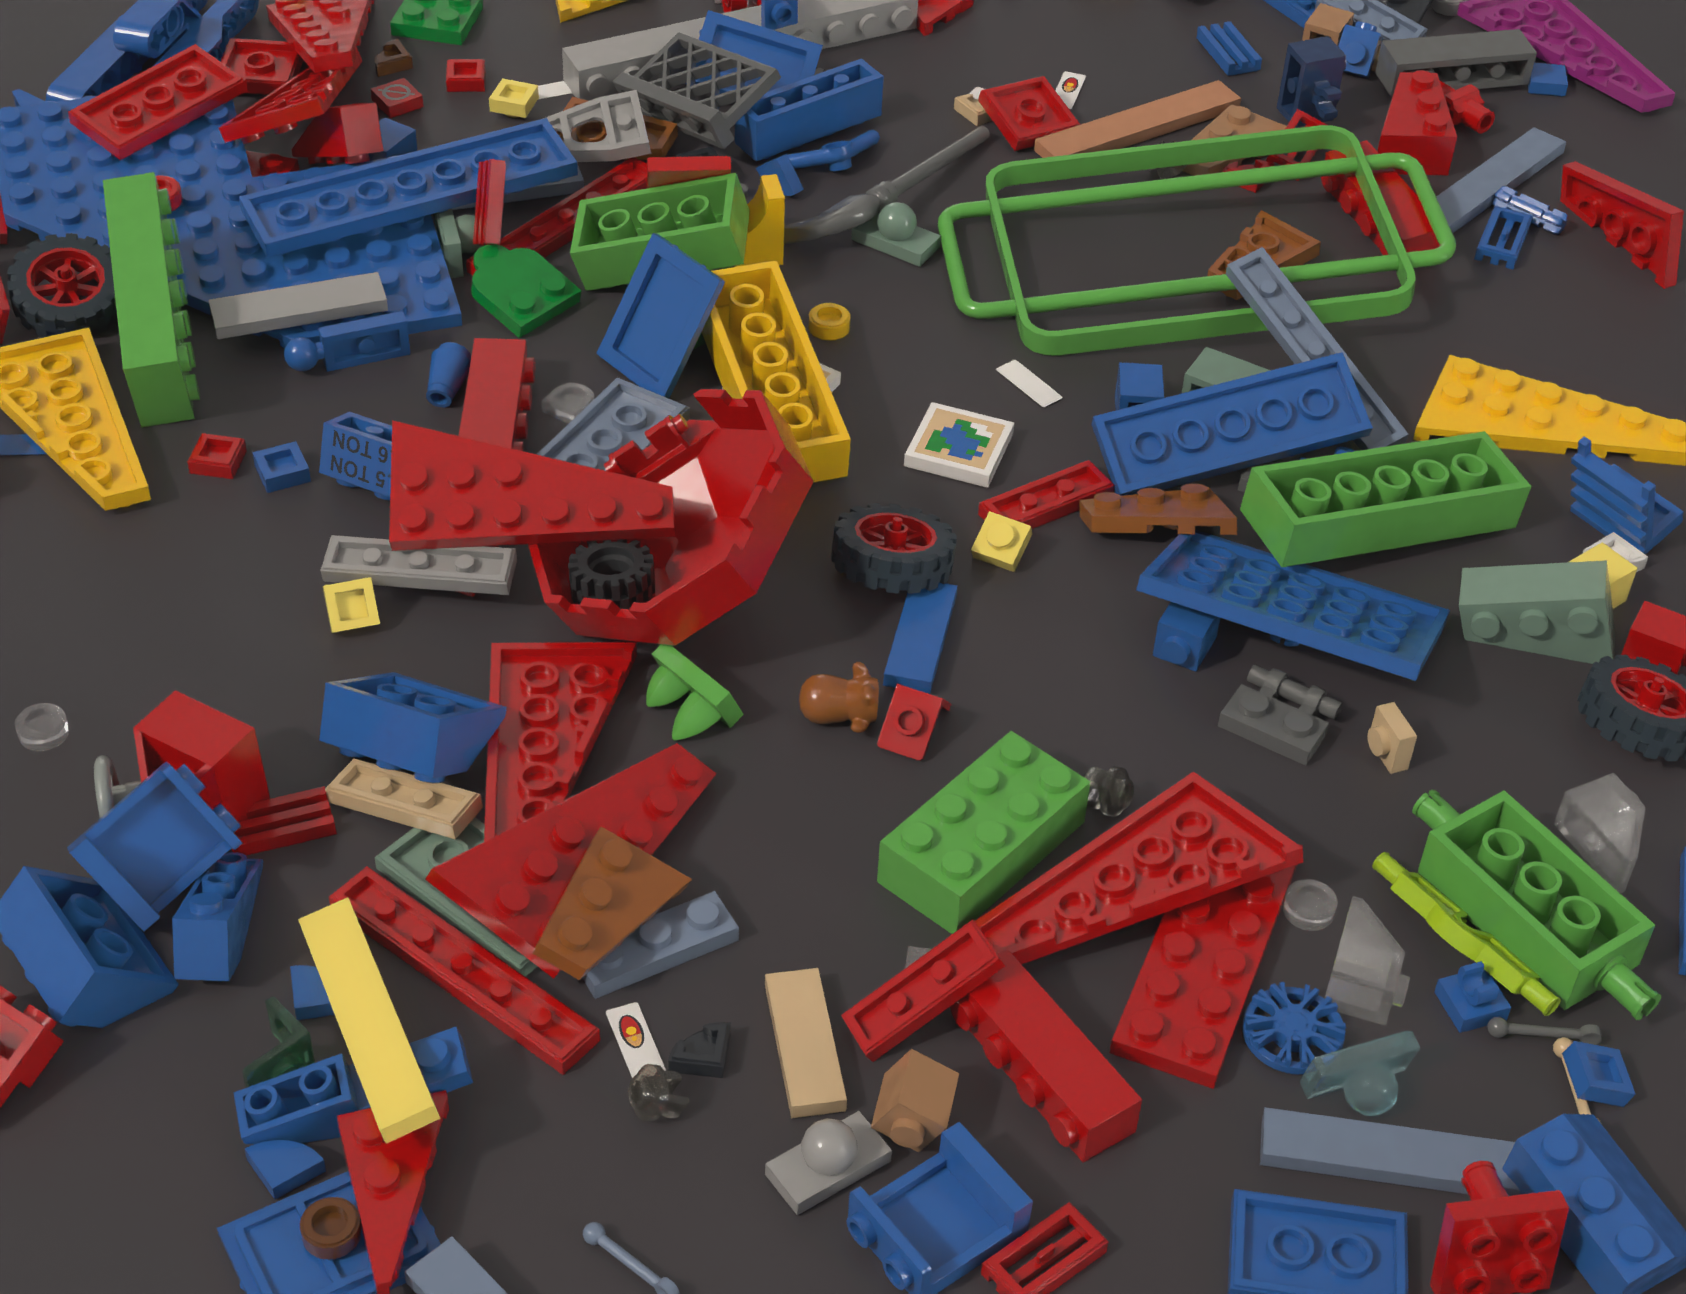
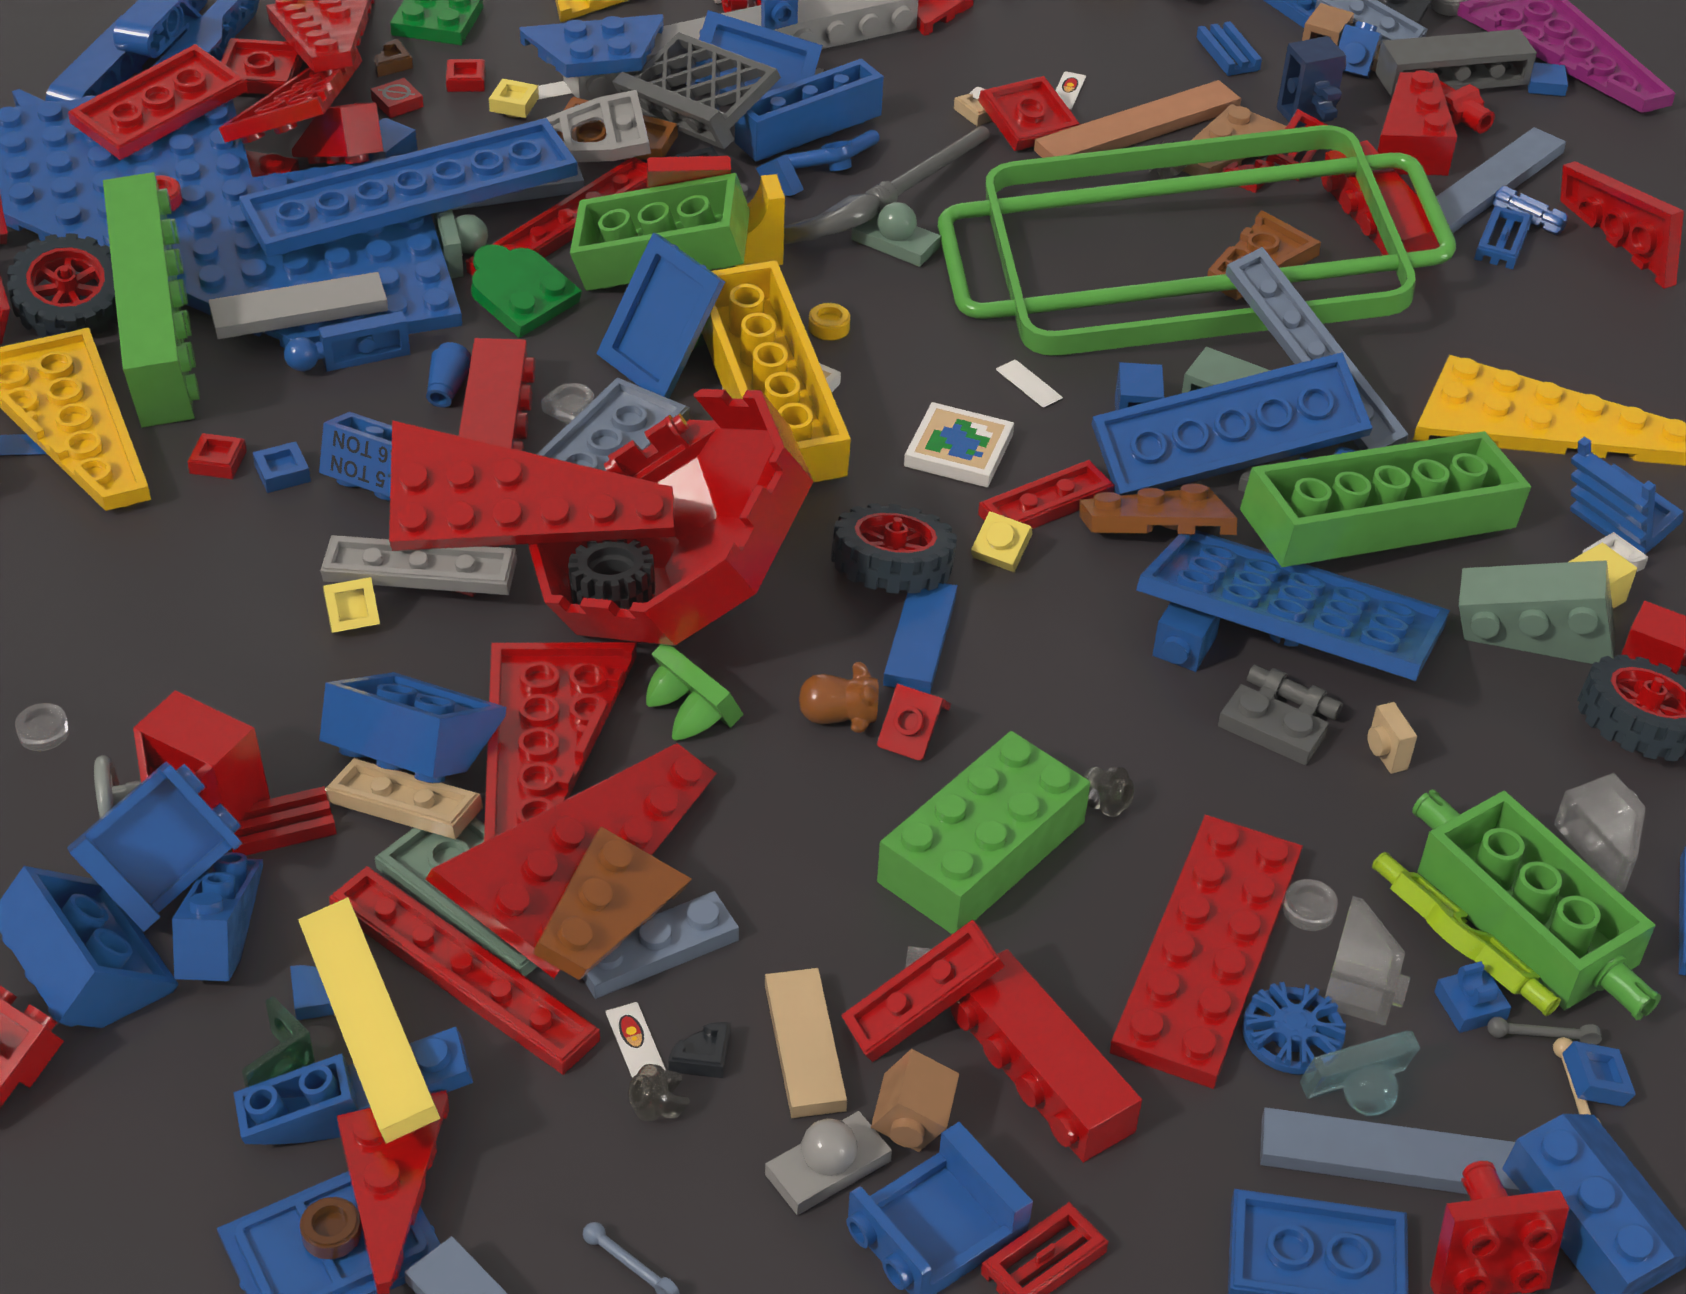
blue tile [245,1140,326,1200] -> none
red tile [473,159,506,246] -> none
red wing [975,771,1303,964] -> none
none -> blue wing [519,14,664,78]

